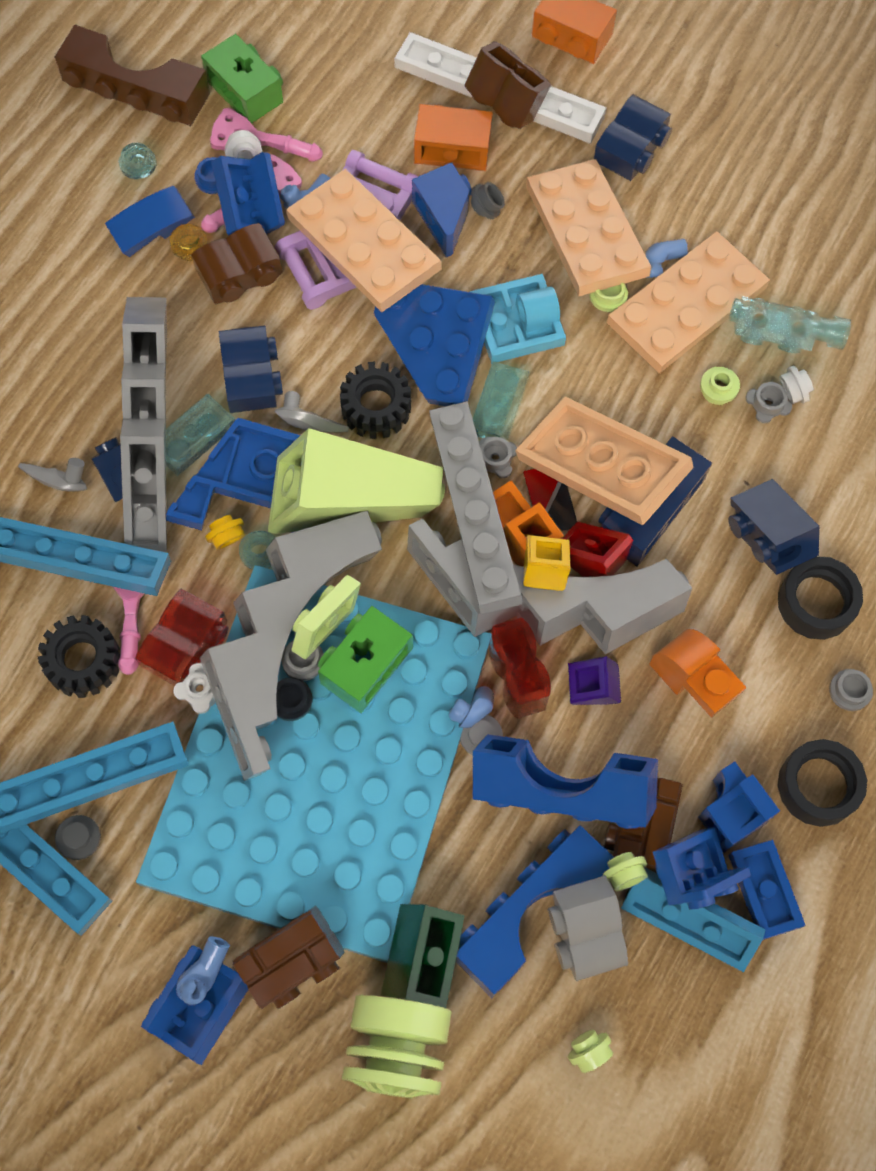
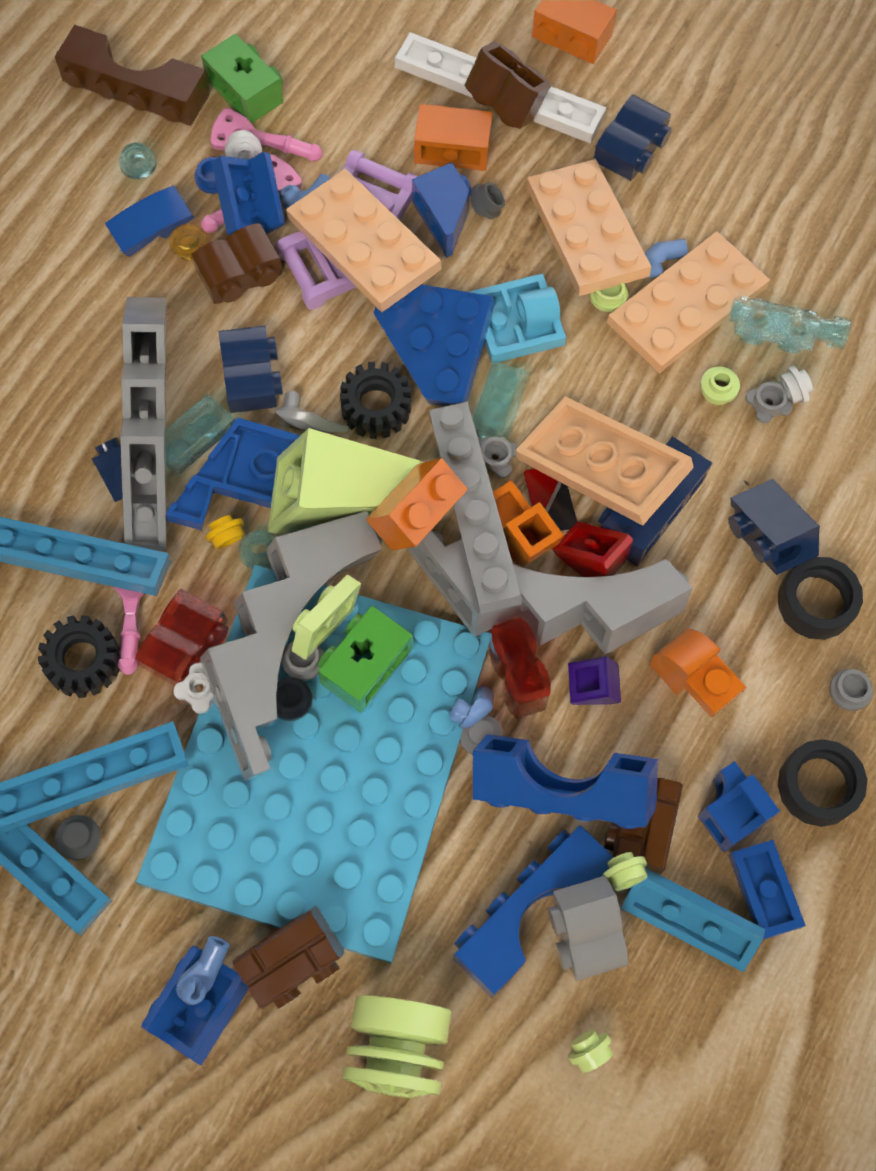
light grey bar [18,458,87,492] -> none
dark green brick [381,904,465,1008] -> none
yellow slope [523,535,570,591] -> none
blue bracket [653,827,751,910] -> none
none -> orange brick [366,458,468,550]

